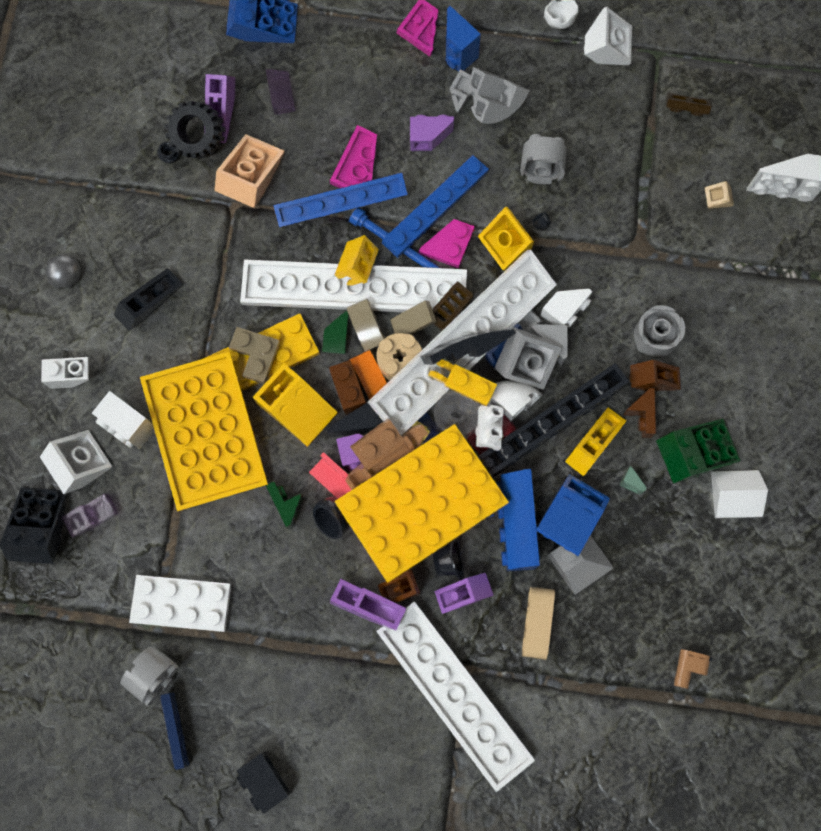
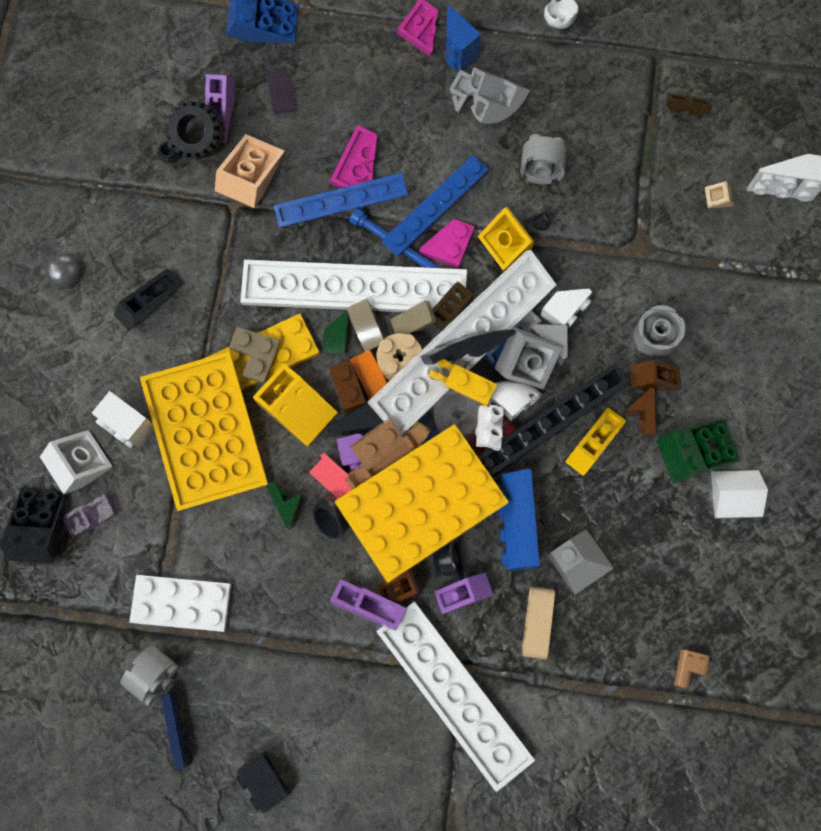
white slope [41,357,89,389] -> none
yellow hinge [334,235,379,286] -> none
medium lavender slope [410,115,454,151] -> none
blue slope [536,474,610,556] -> none
white slope [584,7,632,65] -> none
sand green slope [619,466,646,495] -> none

